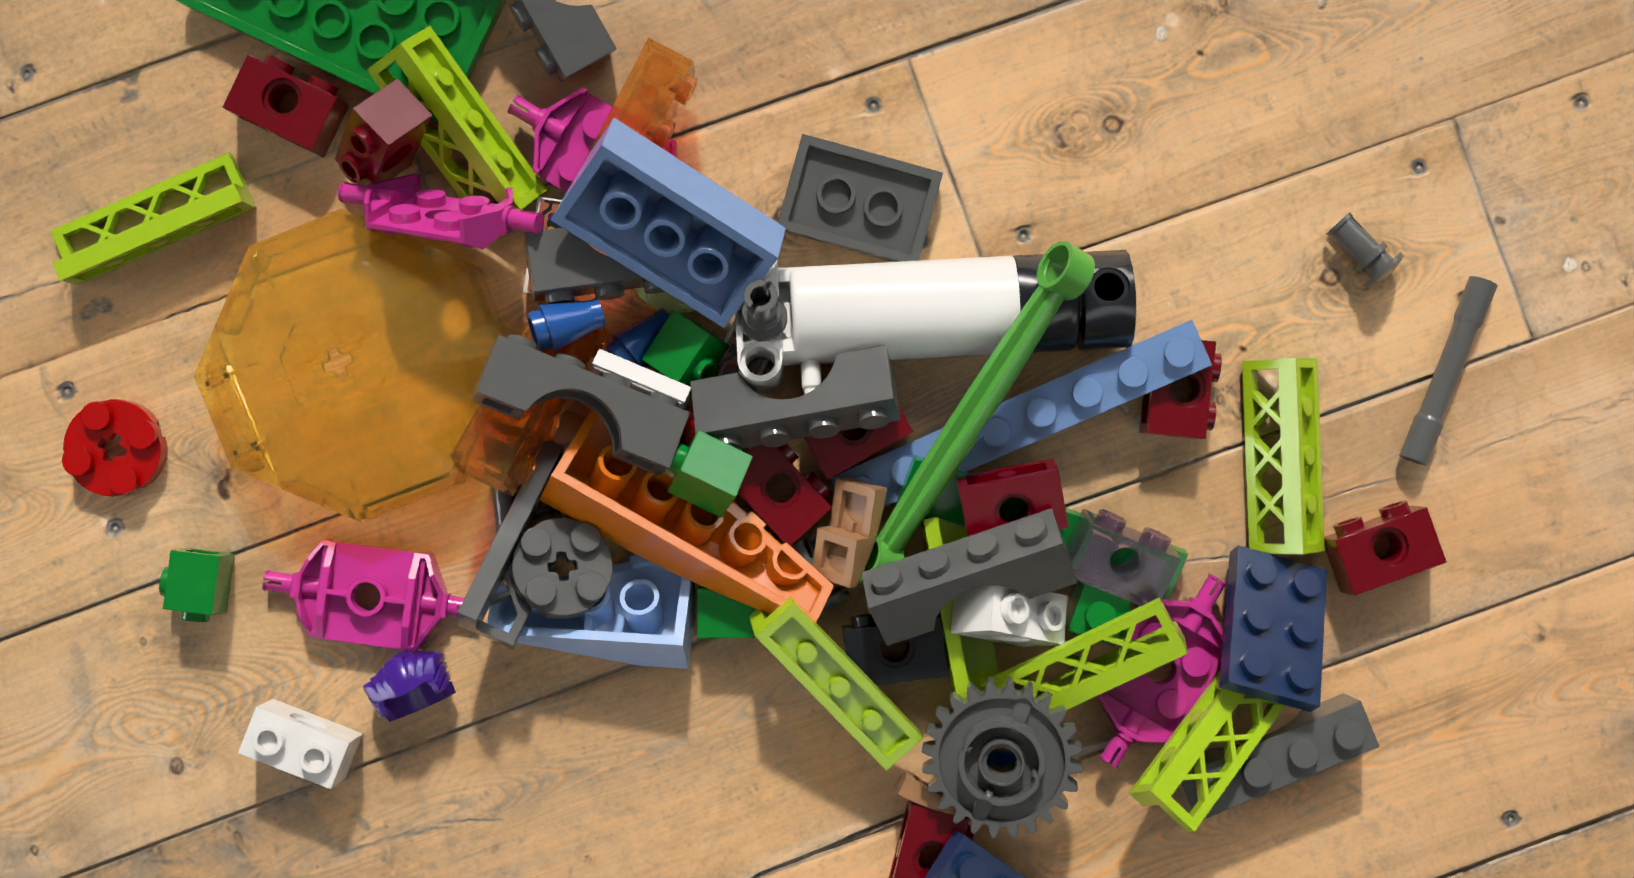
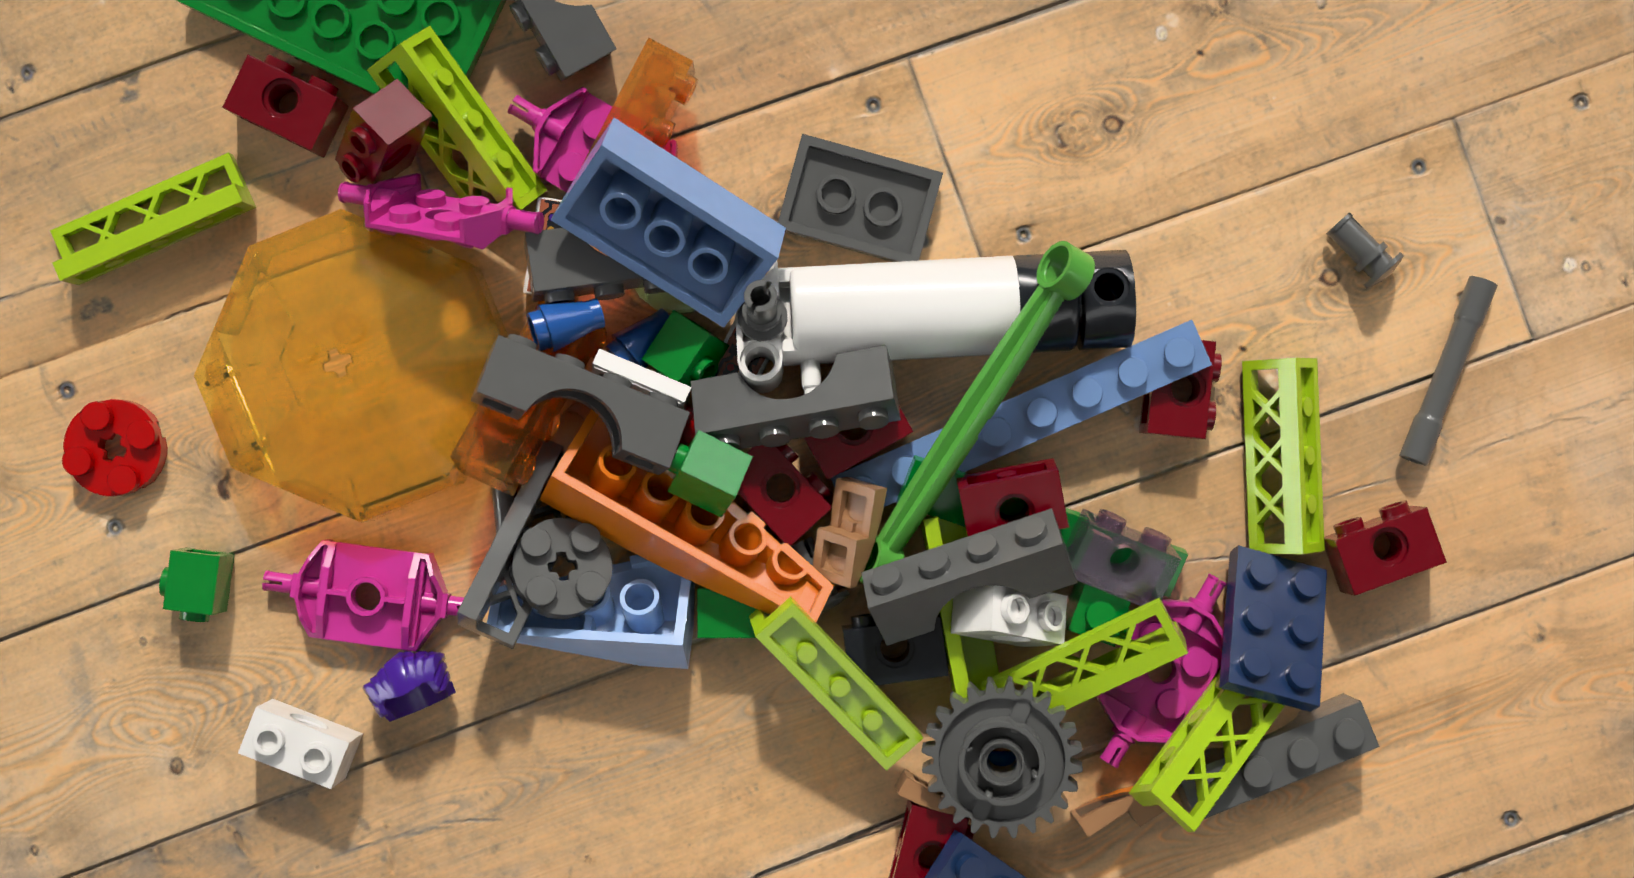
none -> medium nougat slope [1070,785,1181,837]

